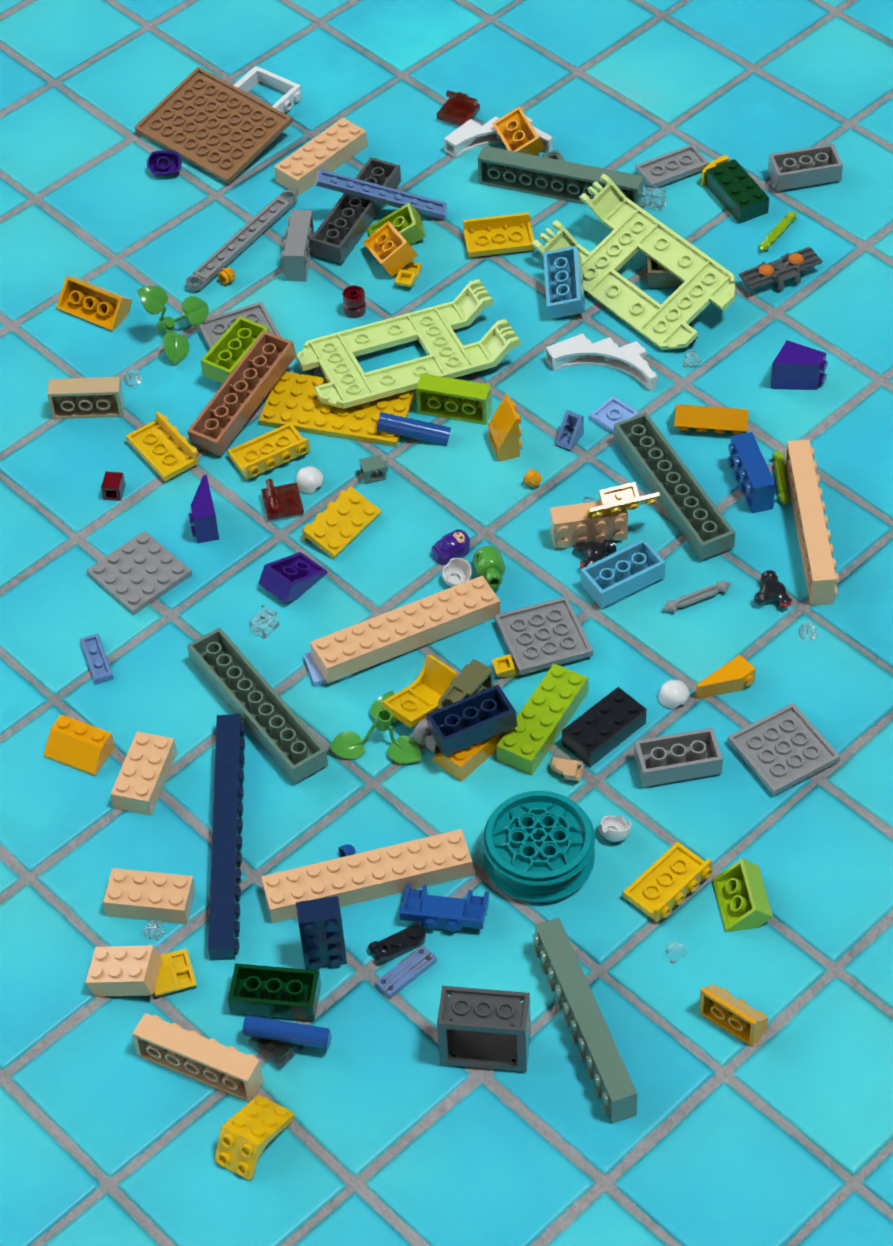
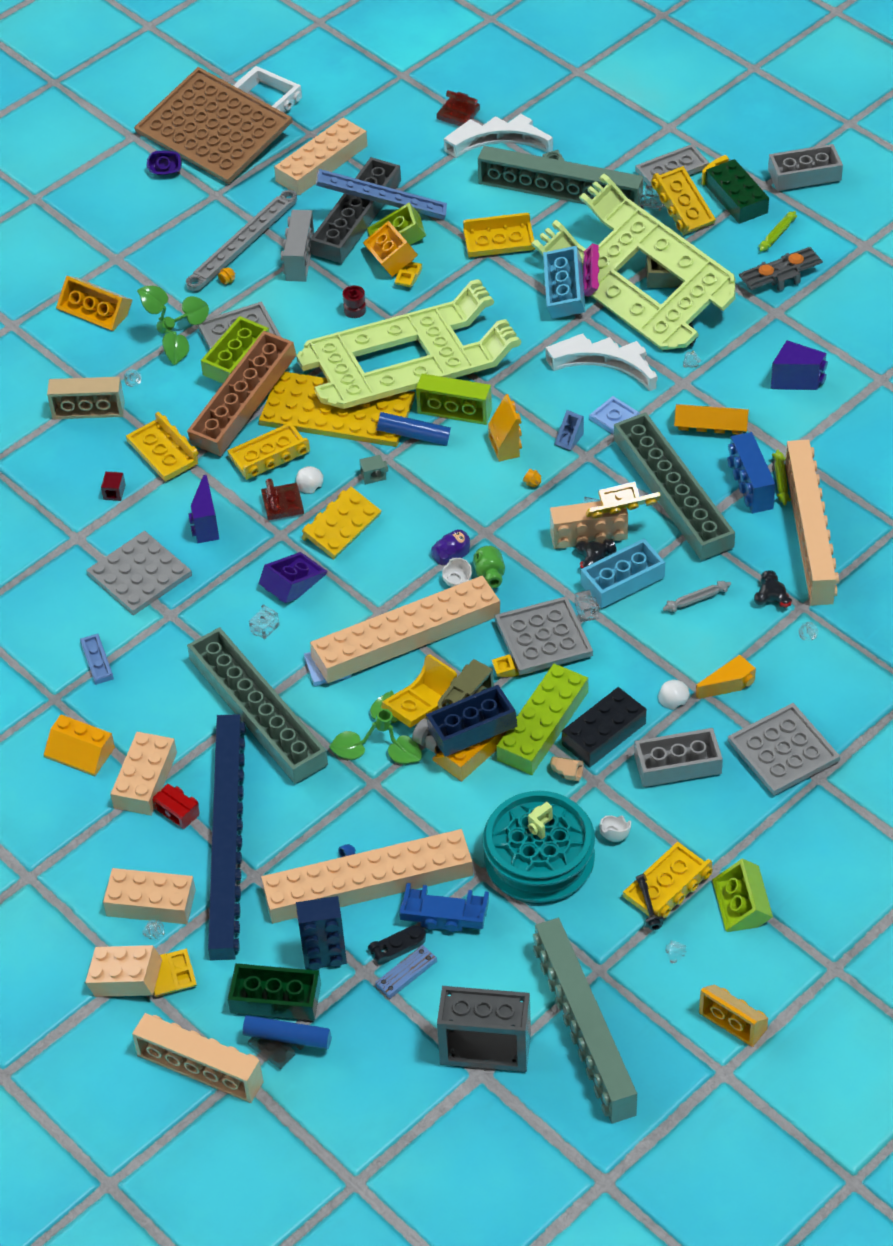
yellow bracket [214,1094,295,1180] -> none
light orange slope [492,106,546,155] -> none
none -> red brick [152,784,200,829]
none -> yellowish green bracket [528,802,553,839]
none -> clear brick [575,590,599,622]
none -> dark pink plate [583,243,600,297]
none -> black piece [636,873,664,930]
none -> yellow bracket [651,166,716,235]

